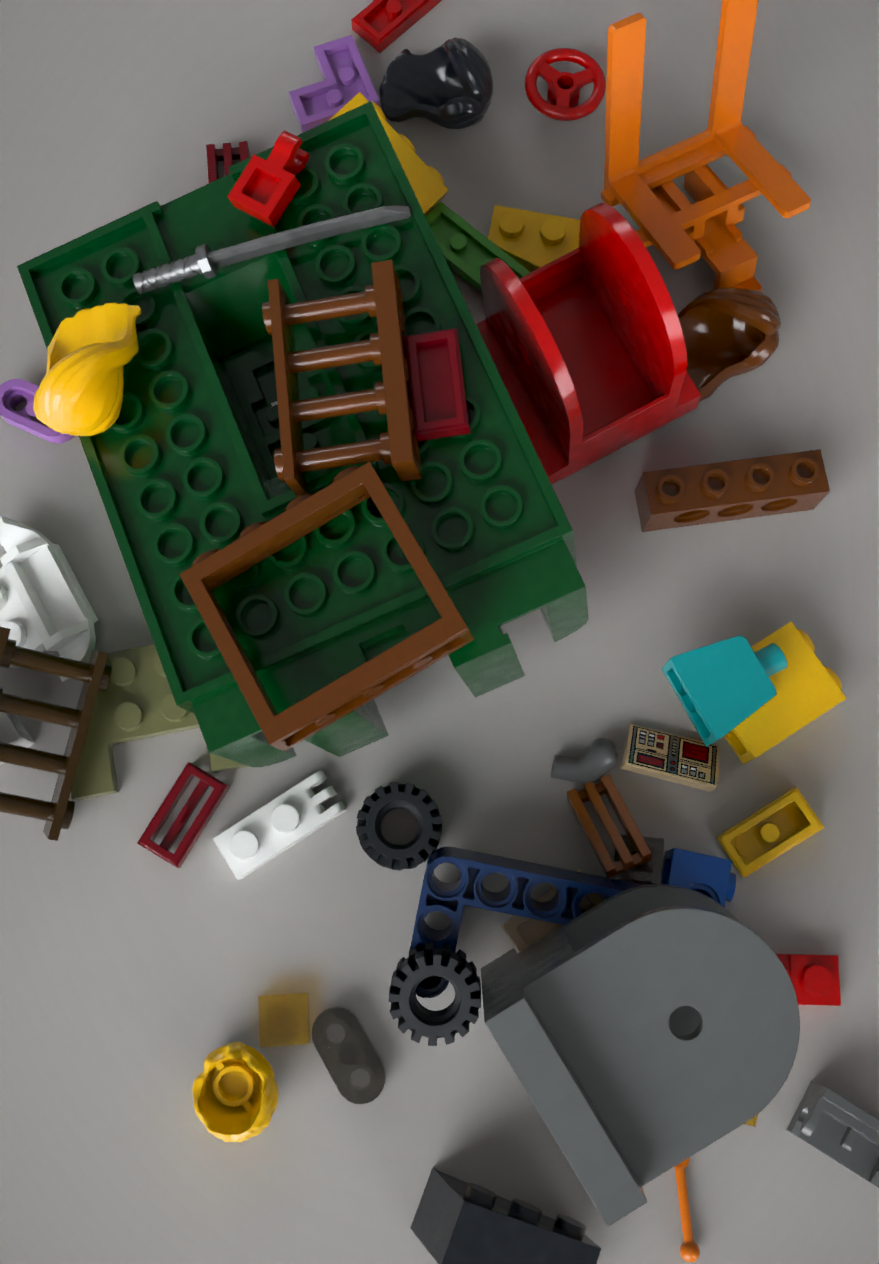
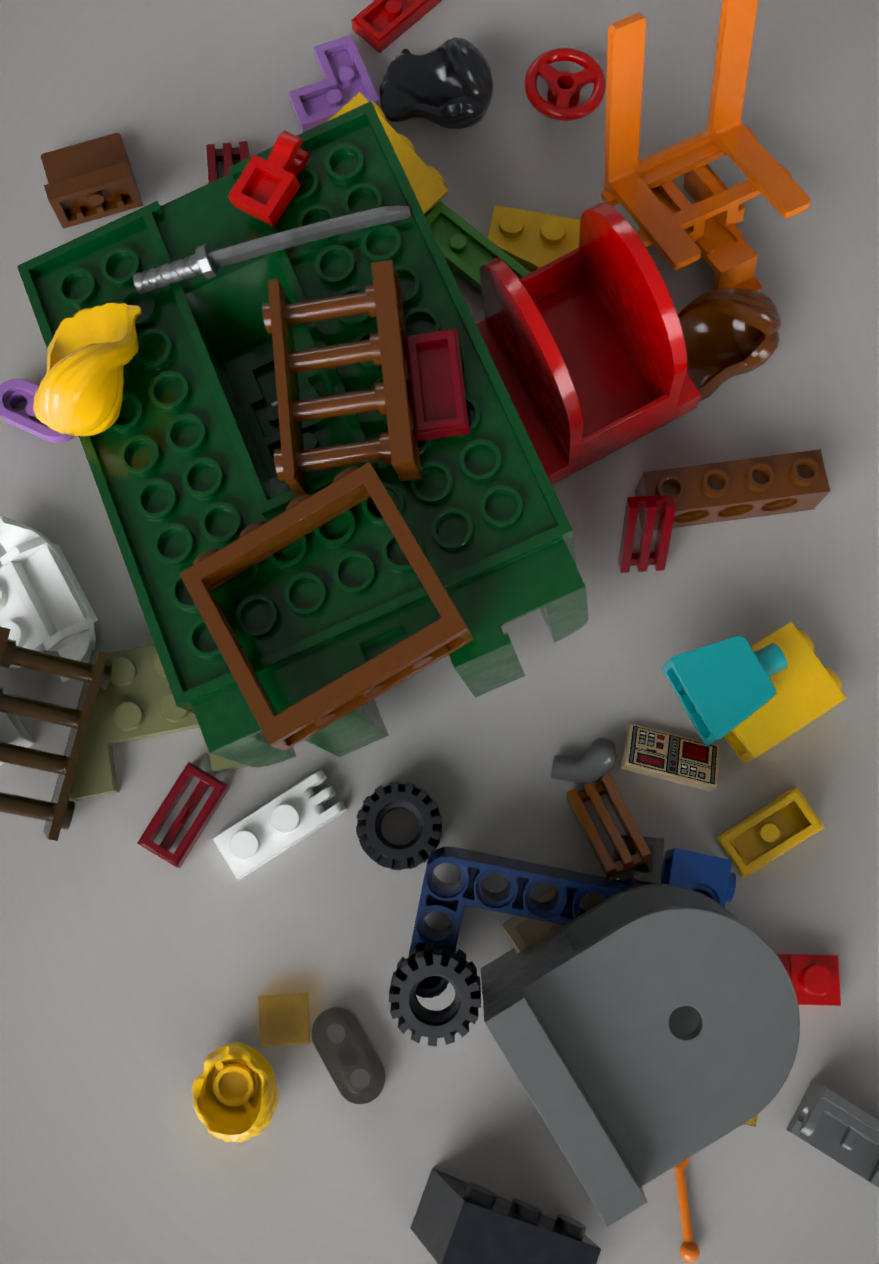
none -> reddish brown bracket [41,133,144,229]
none -> dark red tile [618,495,676,573]

